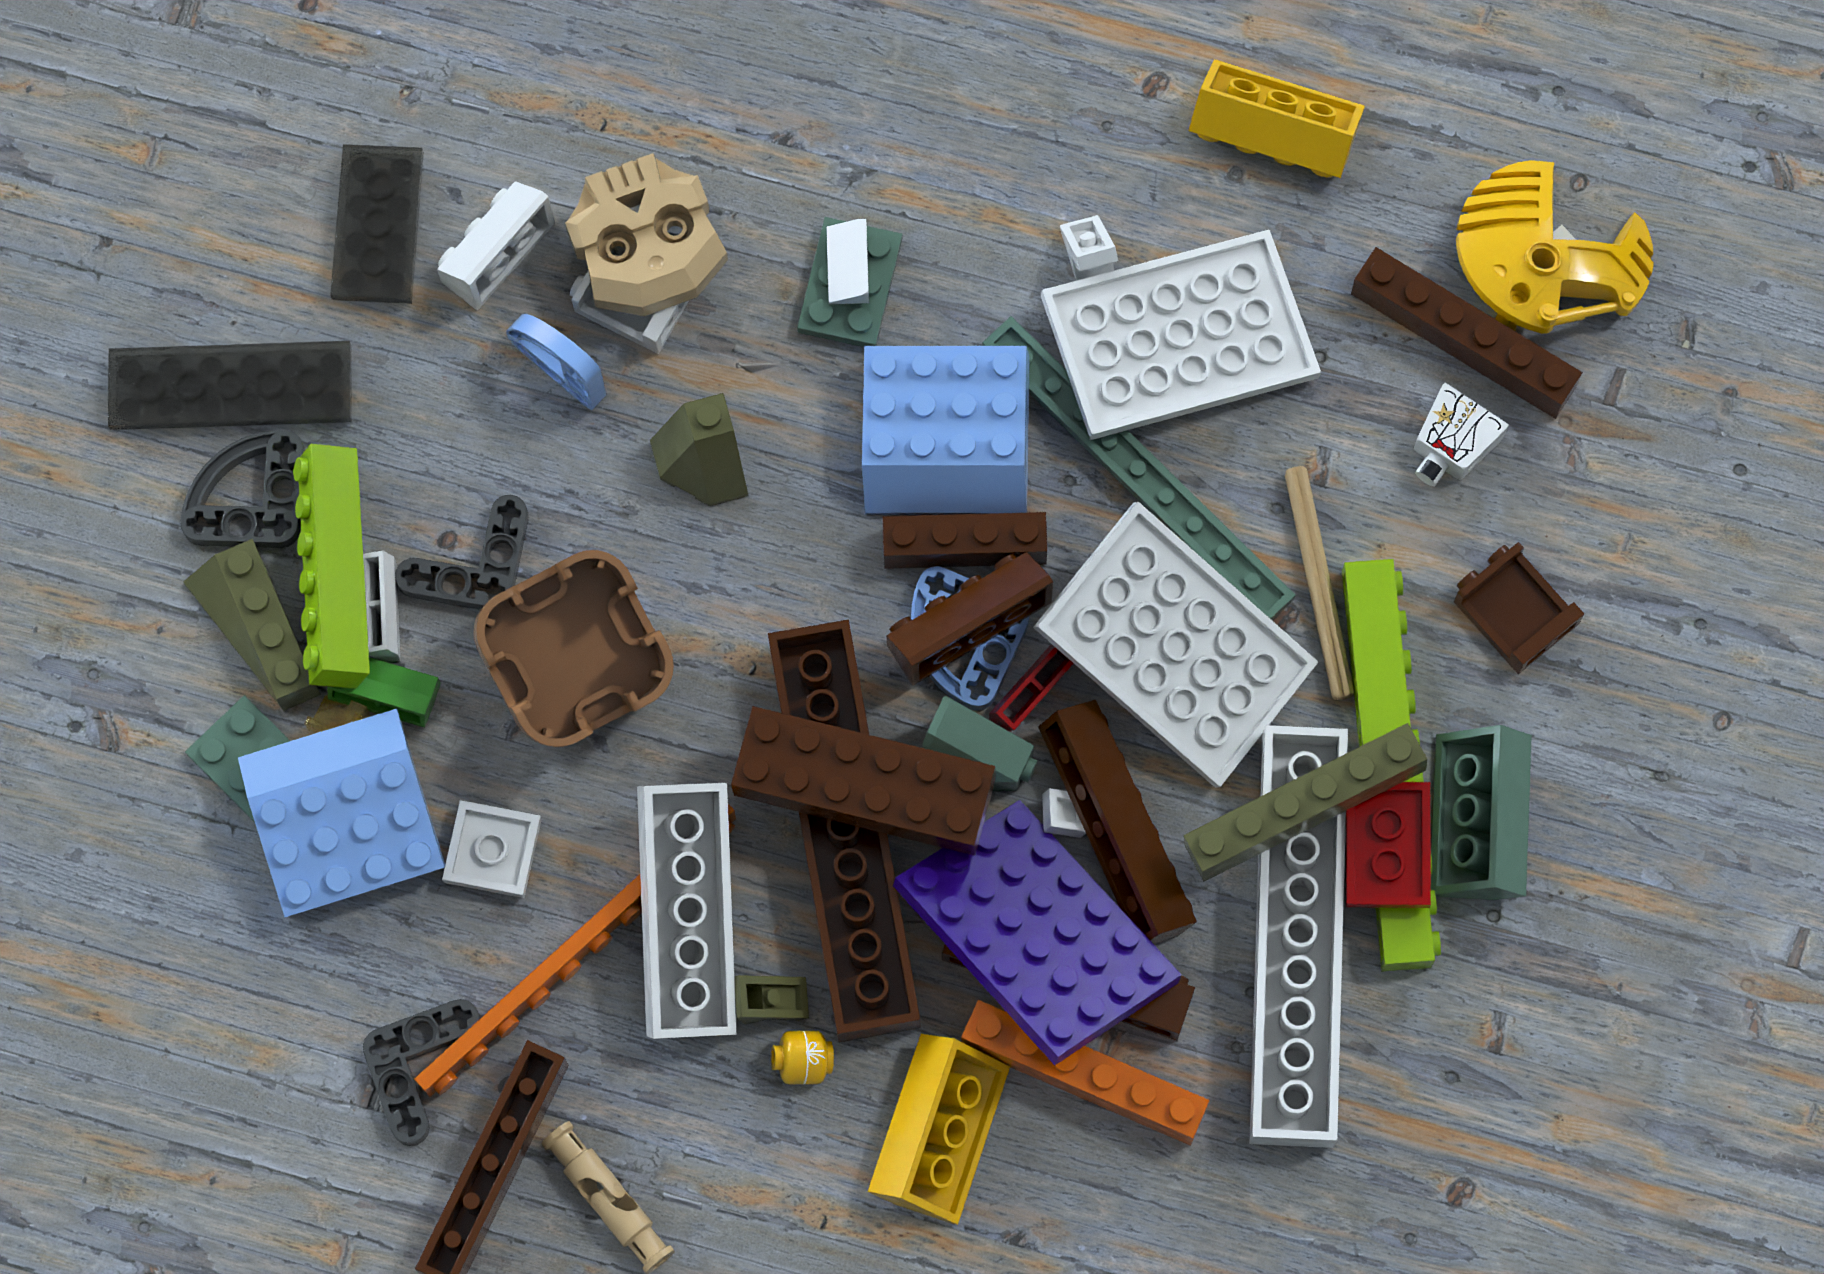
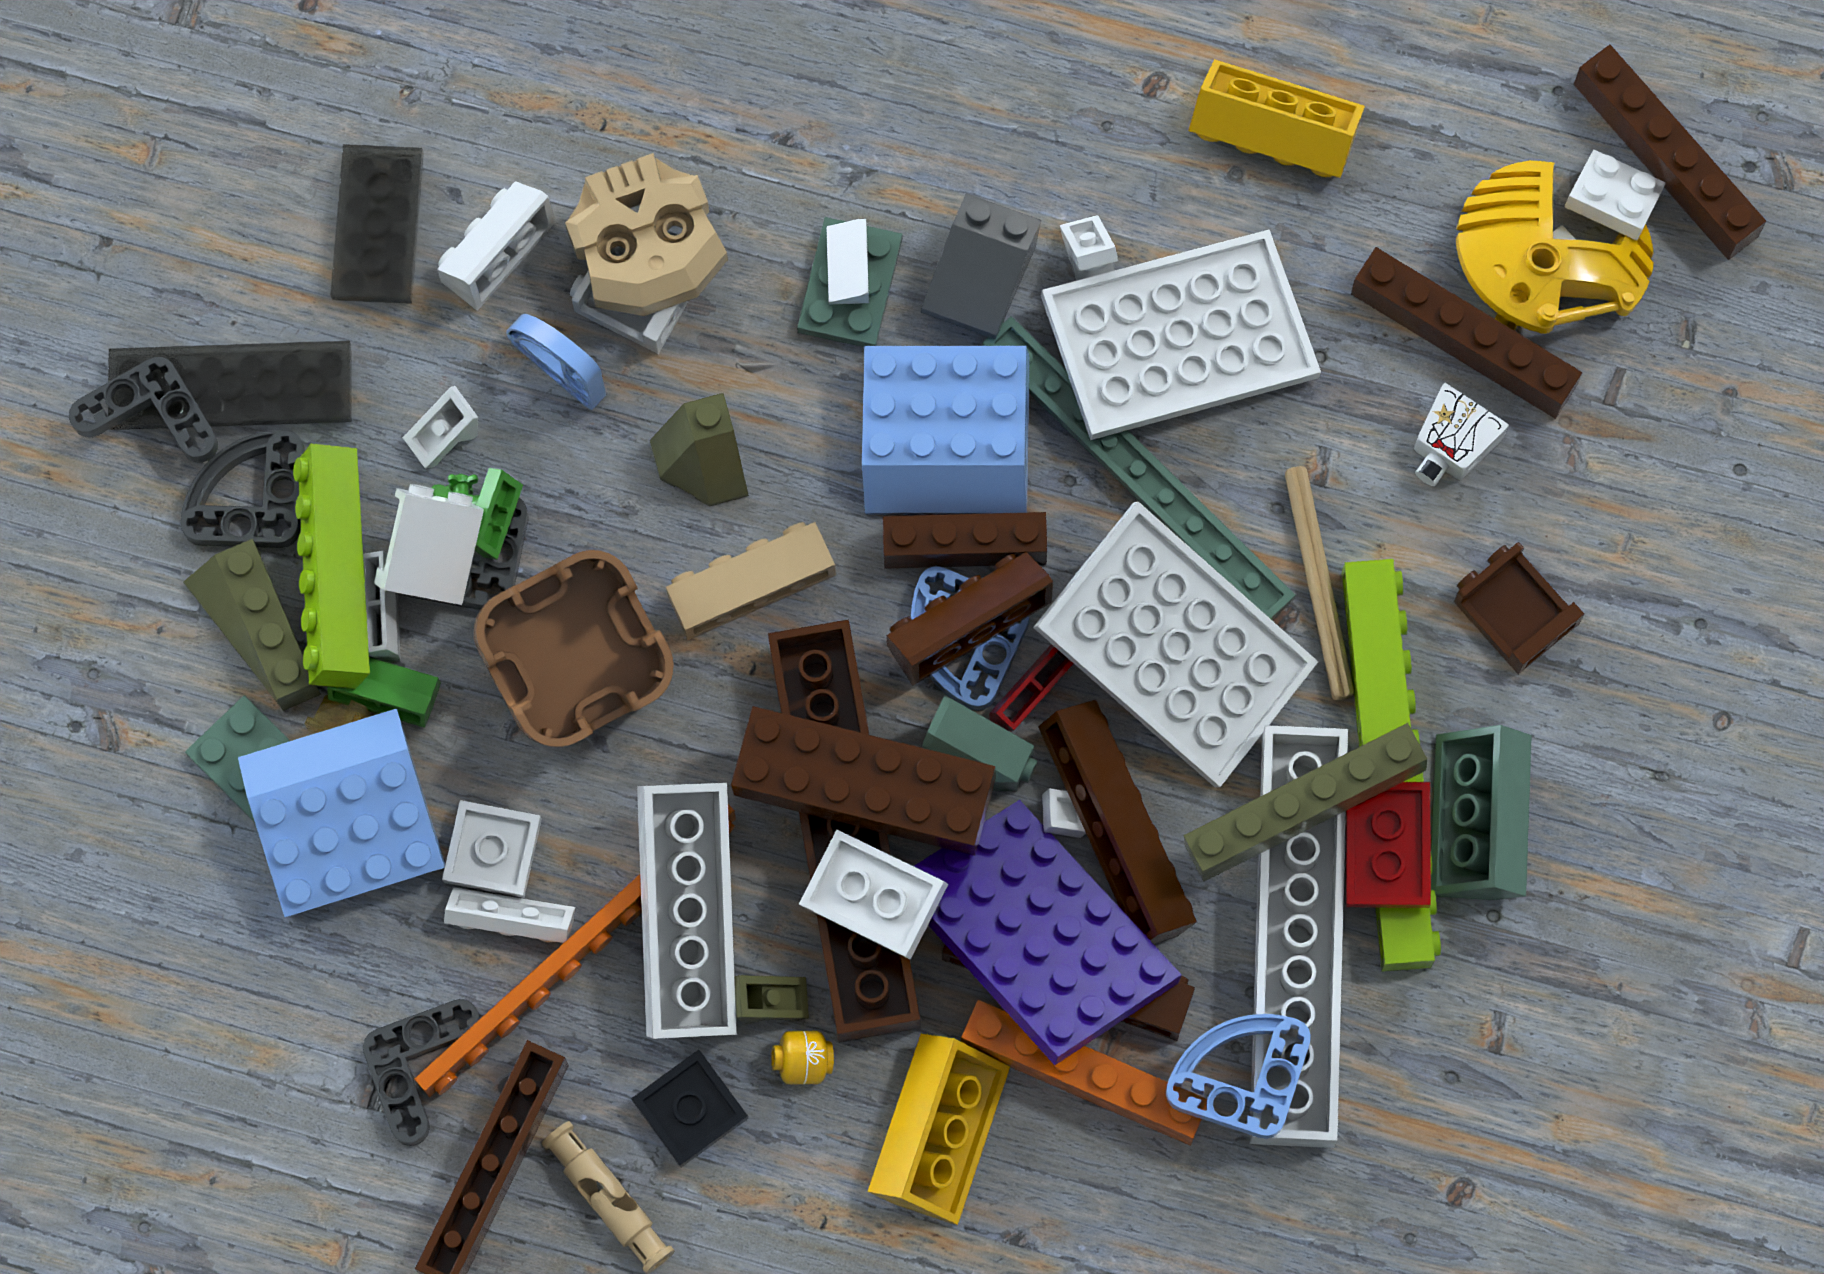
none -> dark grey beam [69,357,218,463]
none -> white panel [374,484,484,605]
none -> white slope [402,386,478,469]
none -> bright green piece [432,468,523,560]
none -> white plate [444,887,575,943]
none -> black plate [631,1050,749,1168]
none -> tan brick [666,522,836,640]
none -> white plate [799,830,948,959]
none -> dark grey slope [921,193,1041,340]
none -> light blue beam [1166,1014,1311,1139]
none -> white plate [1564,149,1666,240]
none -> reddish brown brick [1573,44,1766,260]

